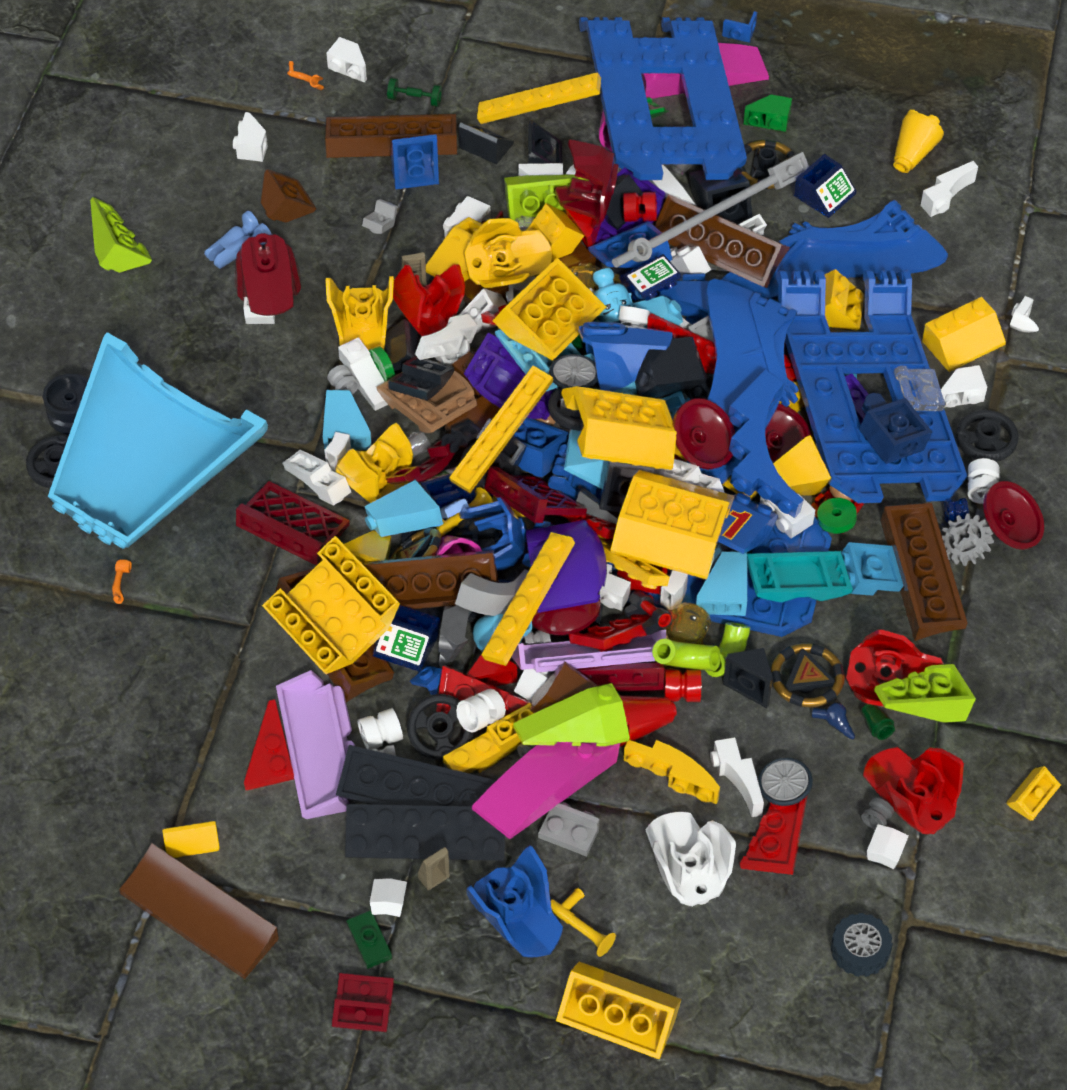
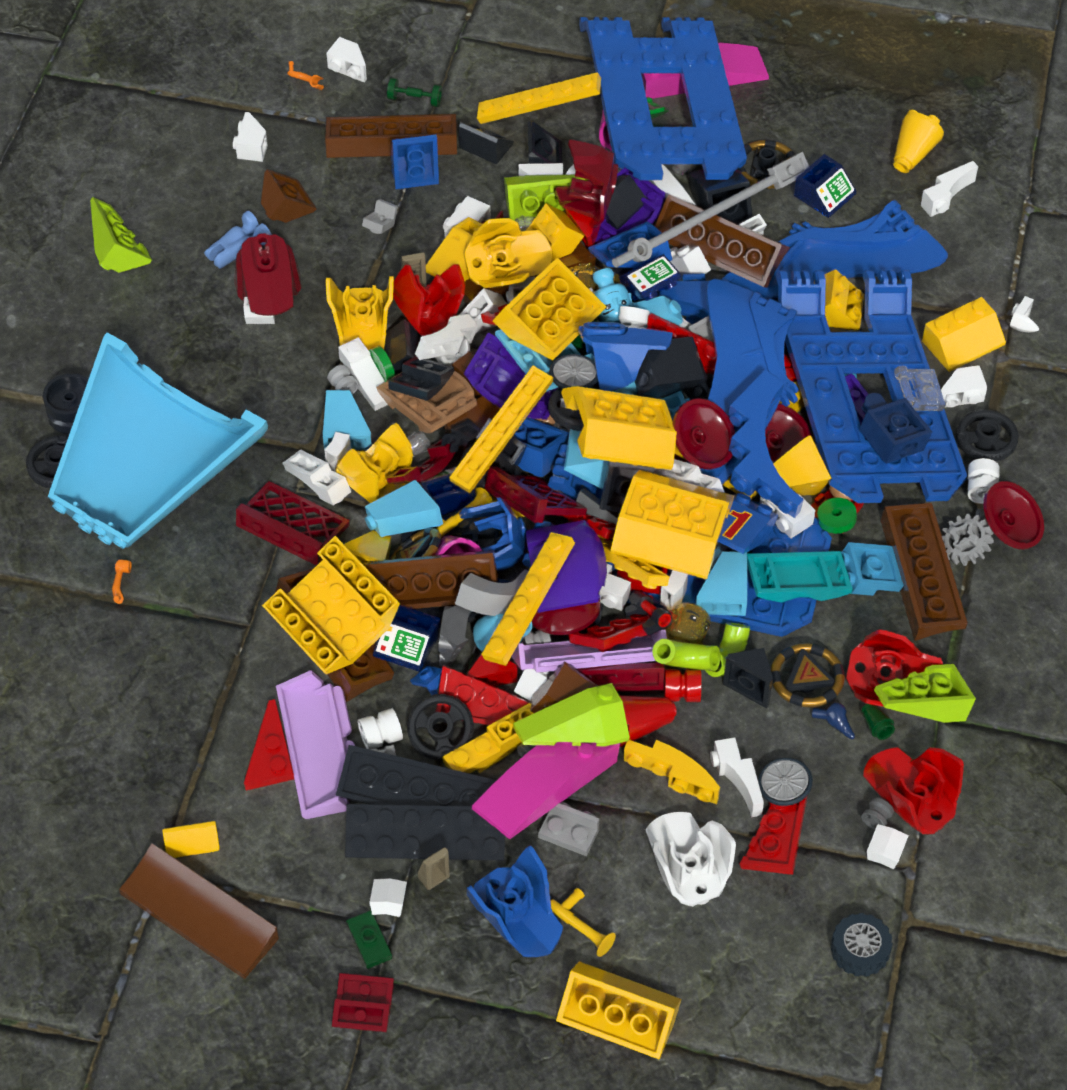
light blue tile [440,499,469,518] -> none
white wheel [456,689,506,732] -> none
red wheel [624,192,657,222] -> none
blue bracket [722,11,757,43] -> none
green slope [744,95,792,132] -> none
clear blue wheel [944,498,969,523] -> none
yellow slope [1006,766,1061,821] -> none

